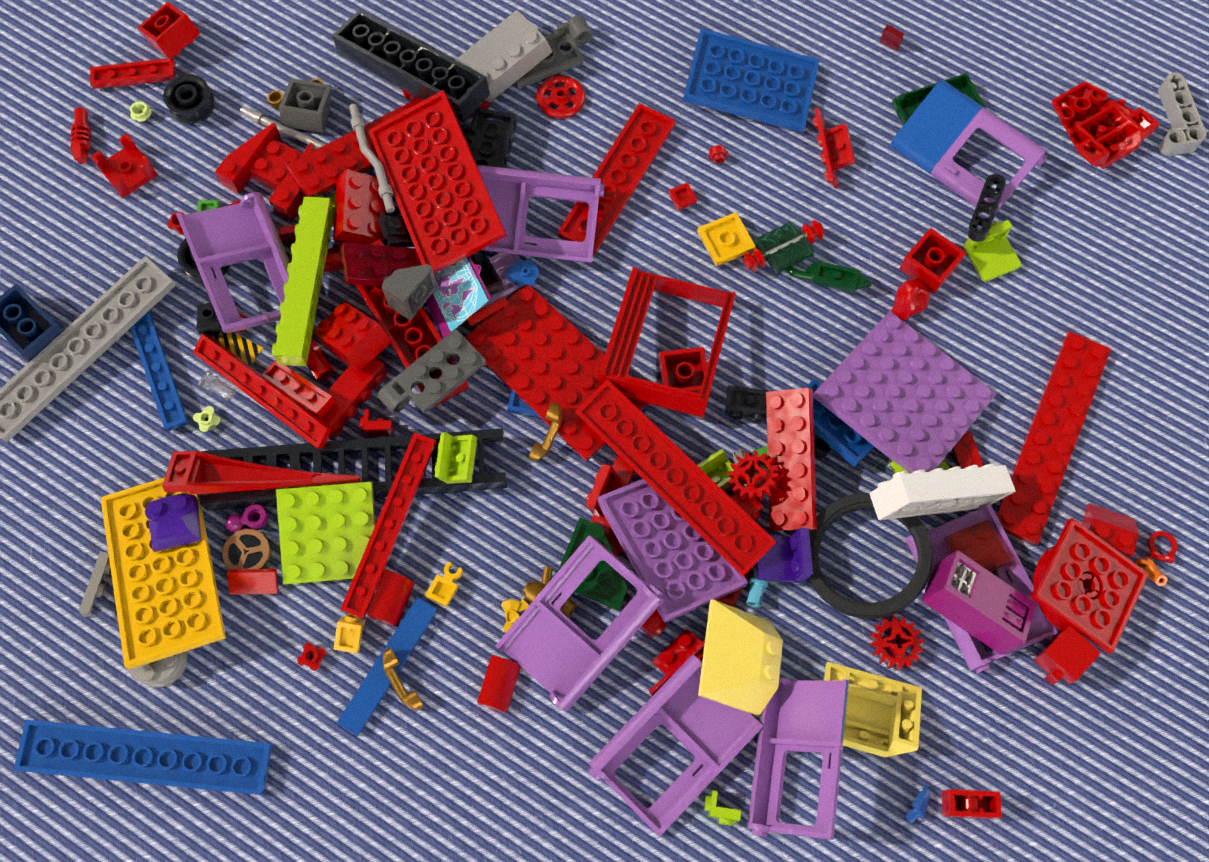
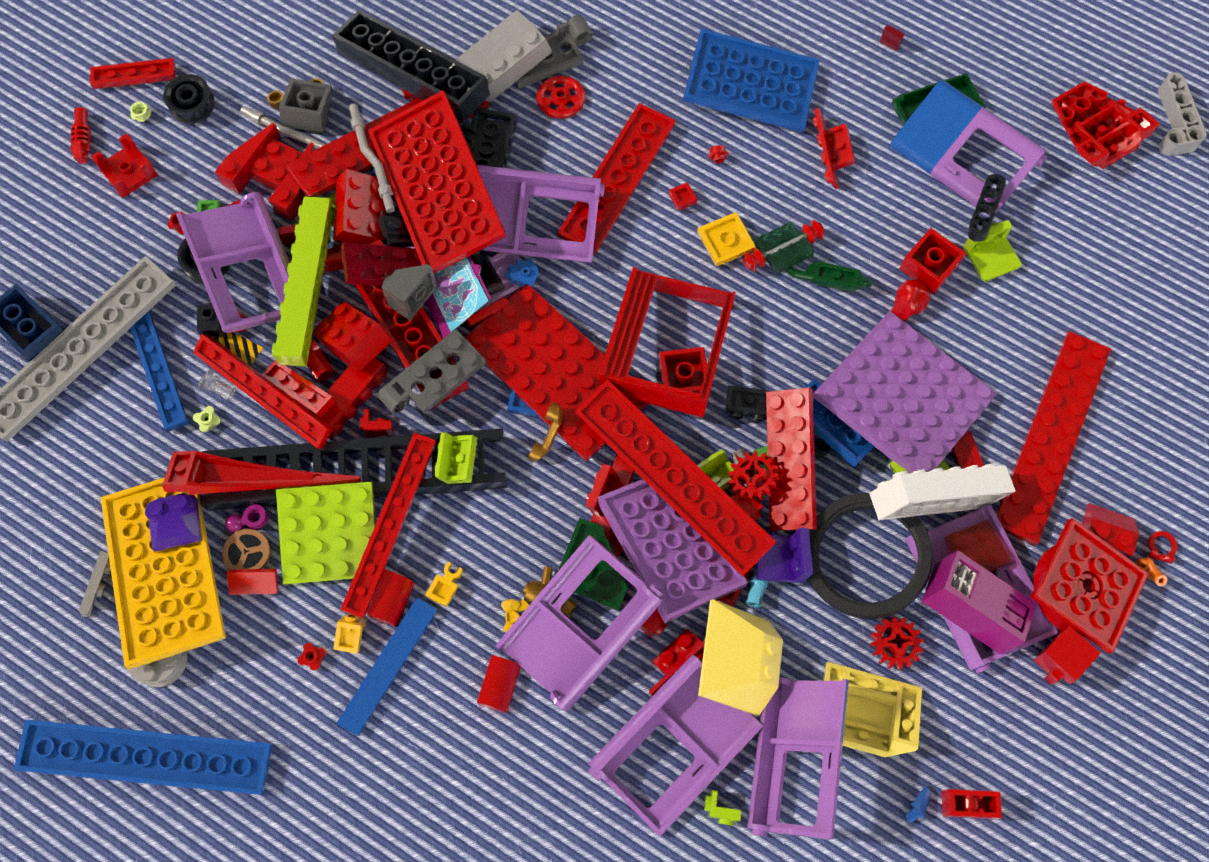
red brick [137,1,200,60] -> none
pearl gold bar [383,647,424,711] -> none

